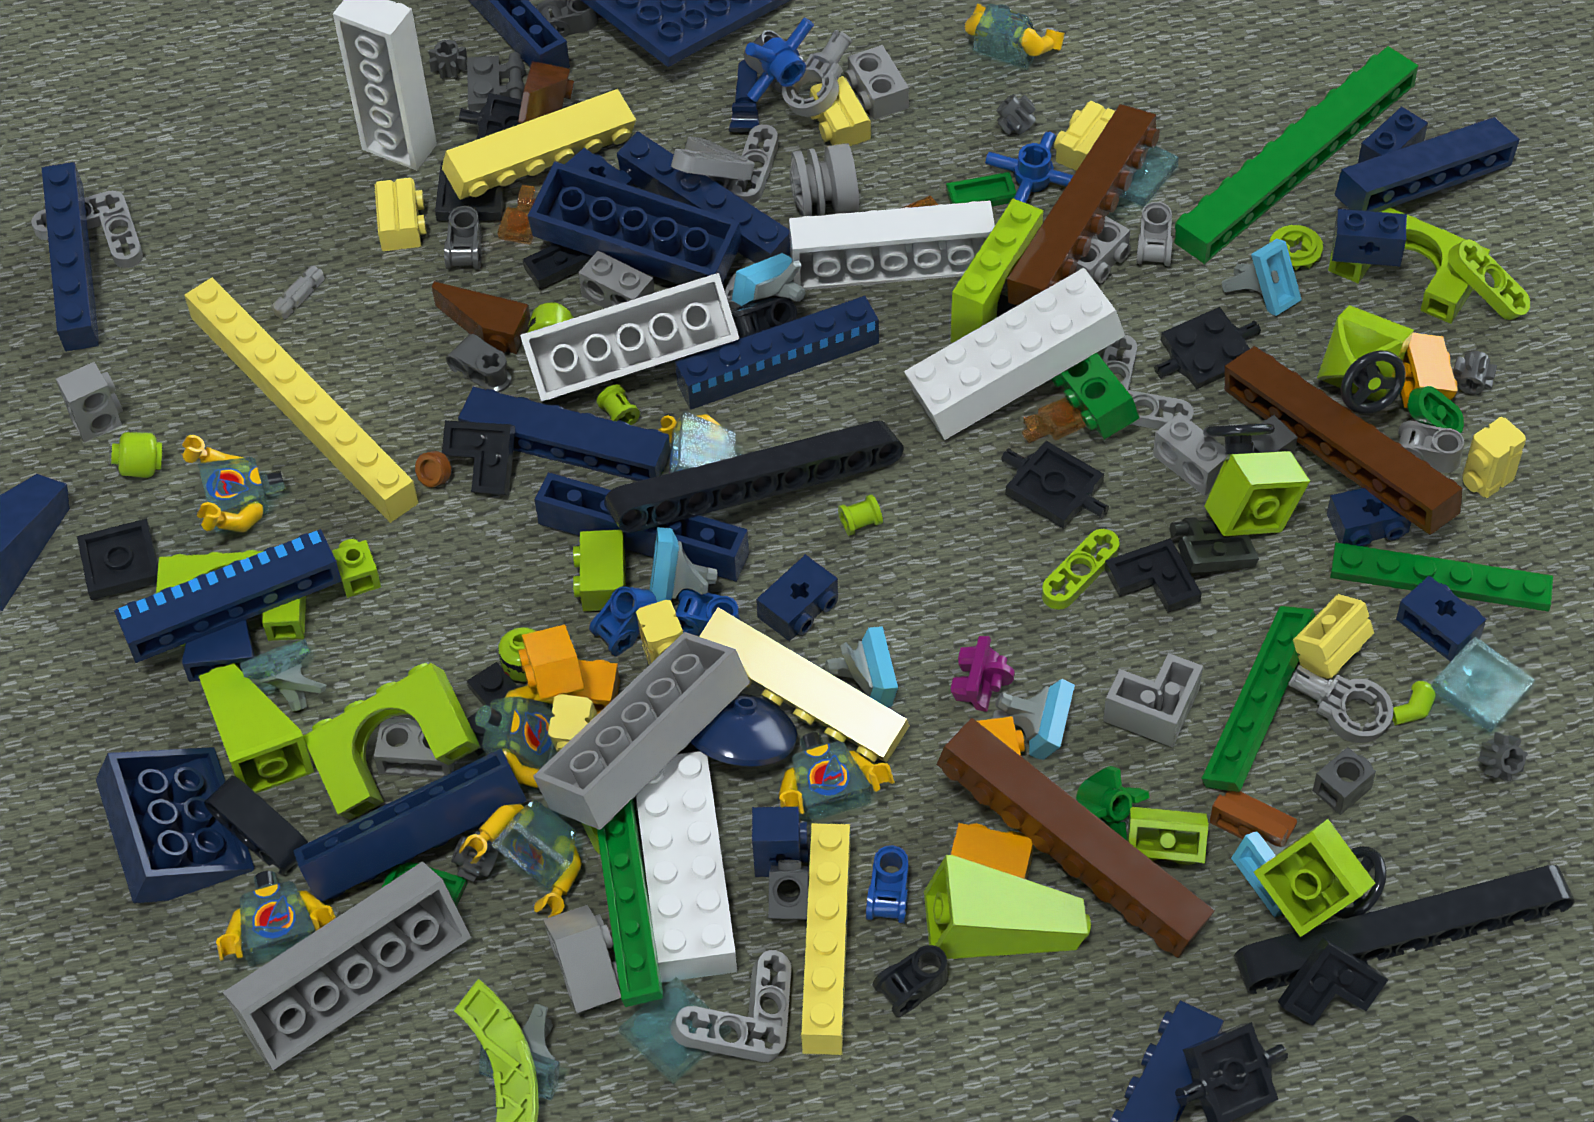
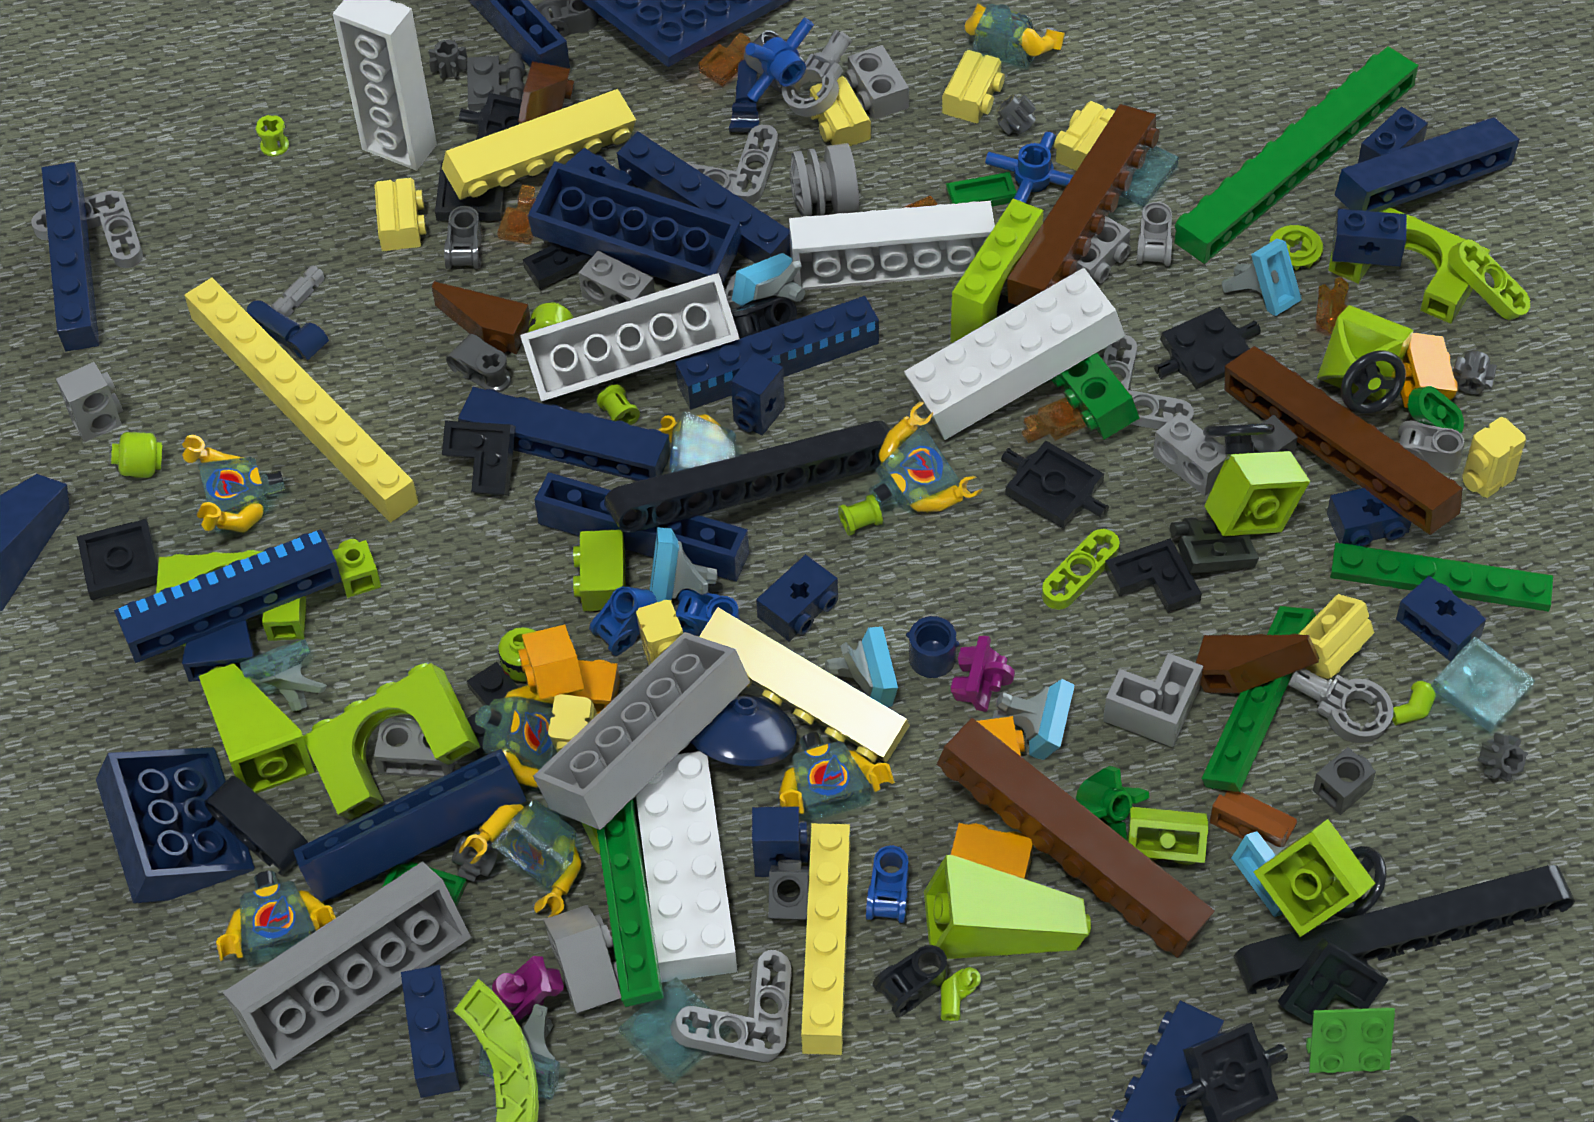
dark orange tile [415,451,451,487] -> none
light grey beam [671,136,755,180] -> none
none -> dark blue piece [247,301,329,361]
none -> lime bush [256,115,289,157]
none -> dark blue arch [401,965,460,1098]
none -> magenta hips [492,956,564,1023]
none -> clear orange plate [698,32,751,86]
none -> dark blue brick [731,353,785,436]
none -> torso [869,402,982,512]
none -> dark blue piece [906,616,959,678]
none -> lime arm [941,967,981,1021]
none -> light yellow brick [942,50,1005,123]
none -> reddish brown slope [1196,634,1319,693]
none -> bright green hinge [1306,1008,1395,1073]
none -> clear orange plate [1316,277,1349,335]

